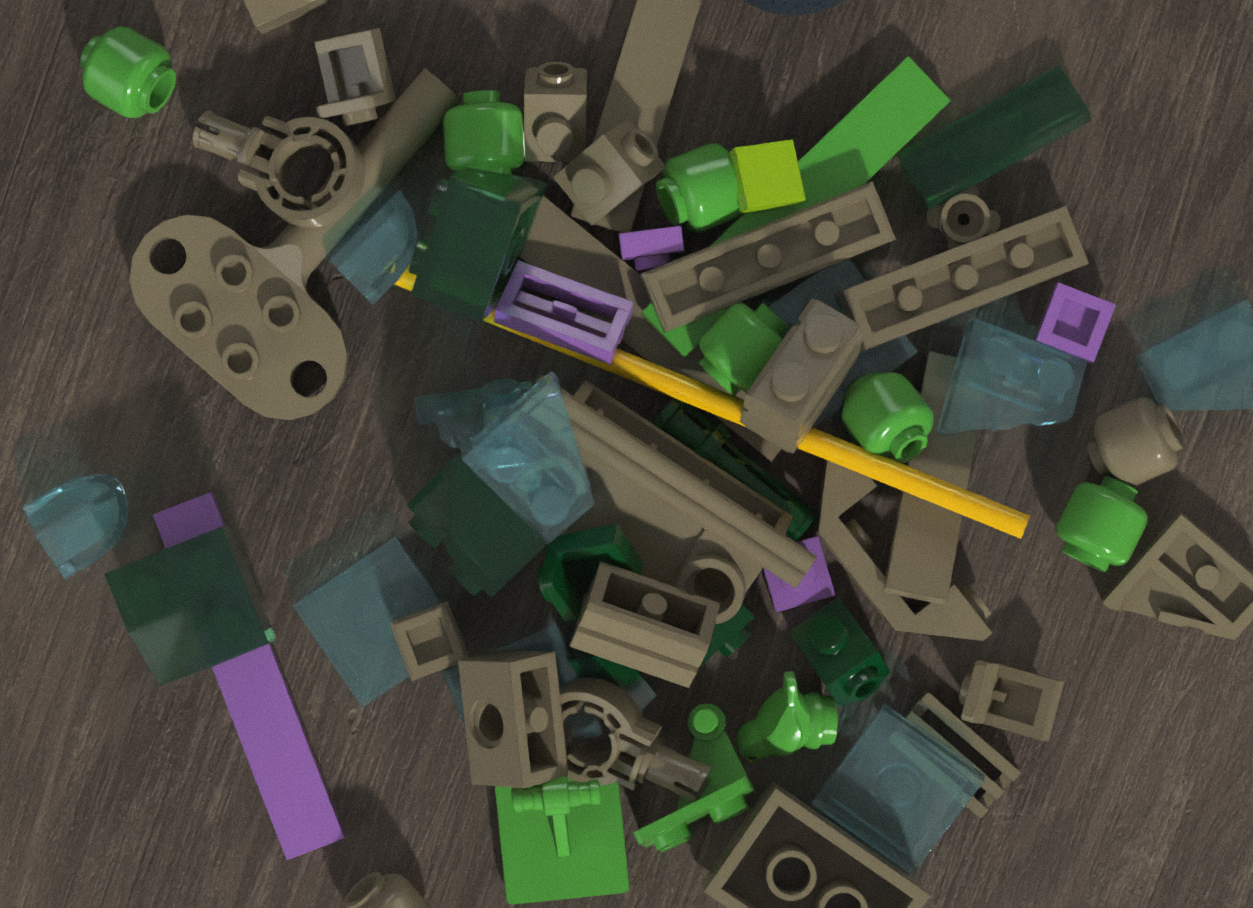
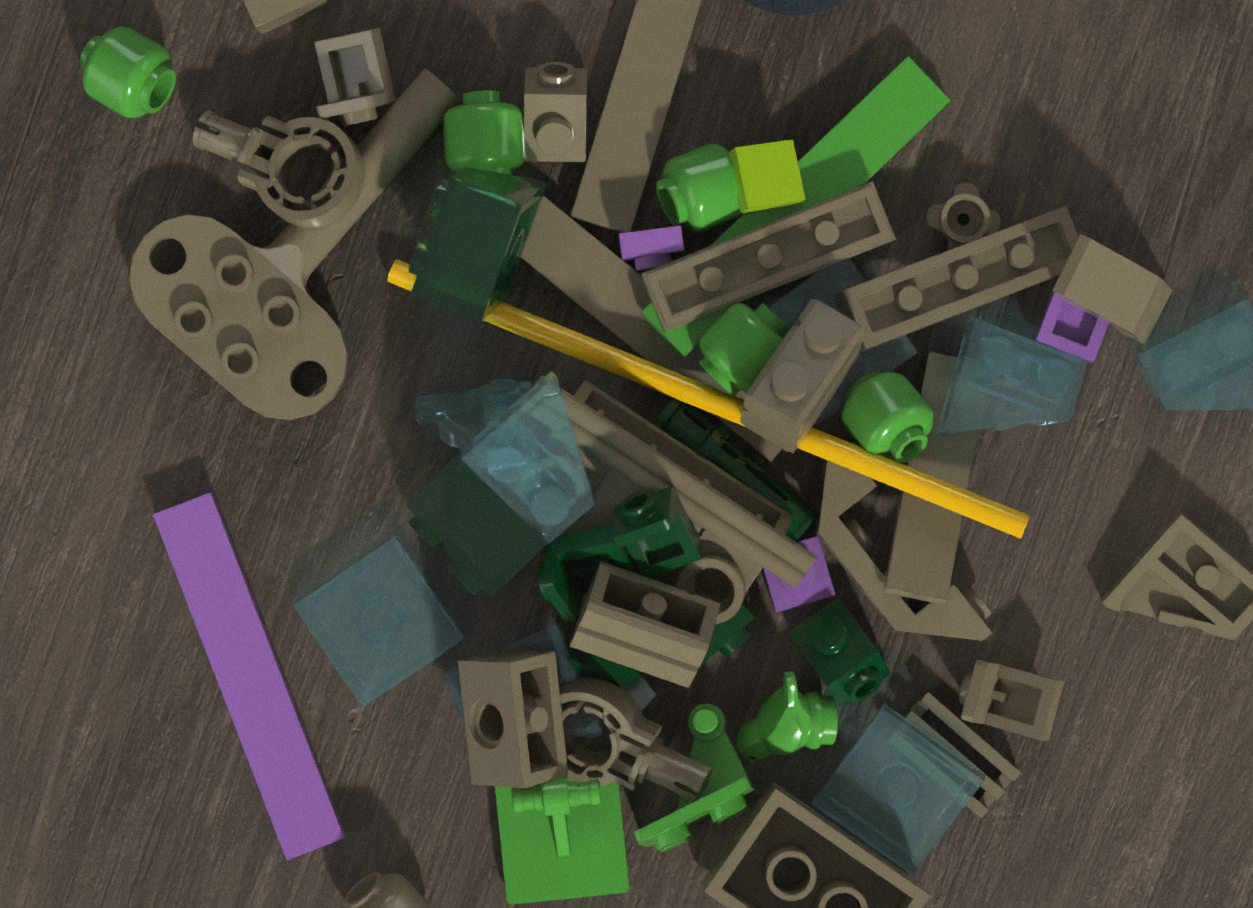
clear light blue brick [22,474,129,580] -> none
clear green slope [104,524,276,686] -> none
clear light blue brick [326,190,418,305] -> none
dark tan tile [390,600,470,681] -> none
medium lavender tile [494,260,634,365] -> none
dark tan bracket [554,120,665,226] -> none
clear green tile [897,65,1091,210] -> none
bright green head [1055,476,1148,572] -> none
dark tan head [1087,397,1185,487] -> none
none -> dark green bracket [610,486,703,578]
none -> dark tan slope [1052,234,1172,345]

